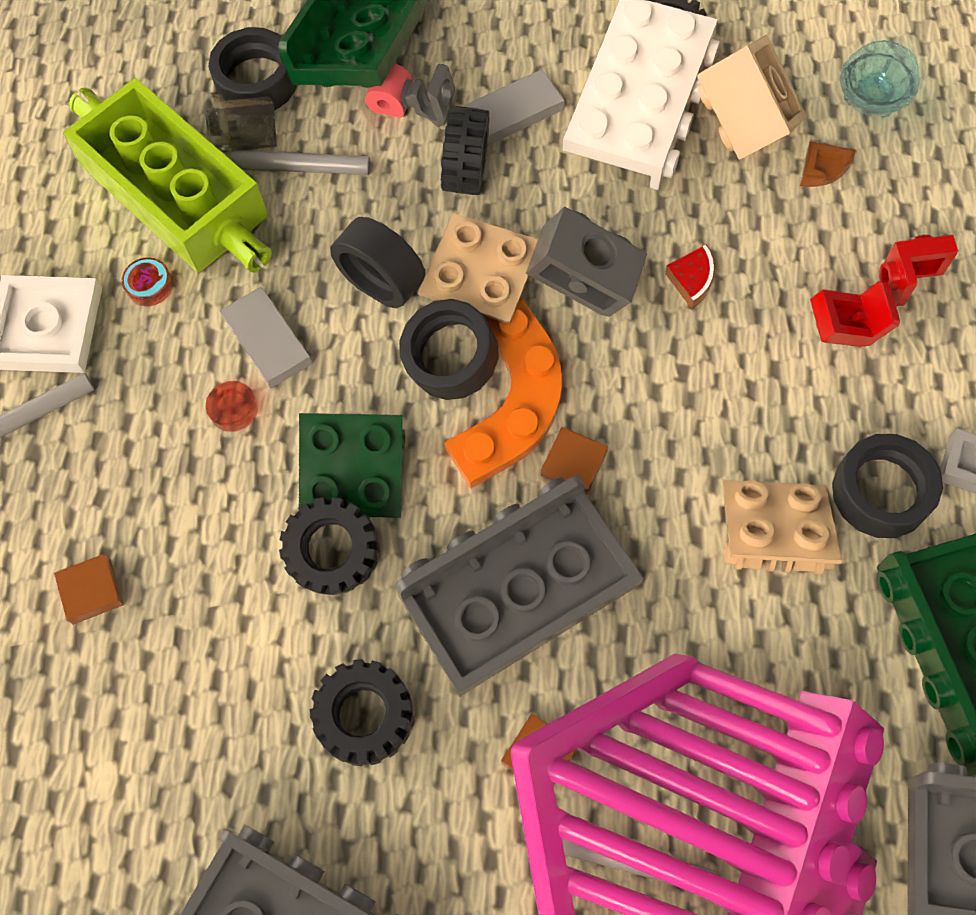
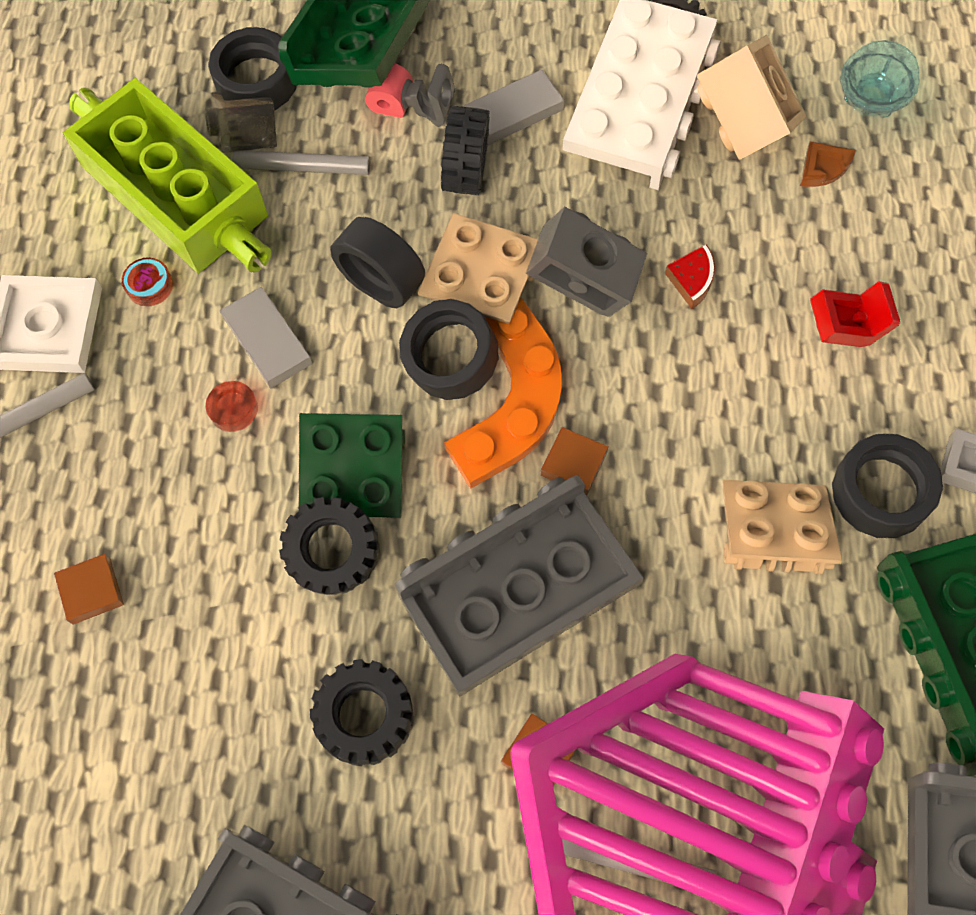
red bracket [879,235,959,307] -> none

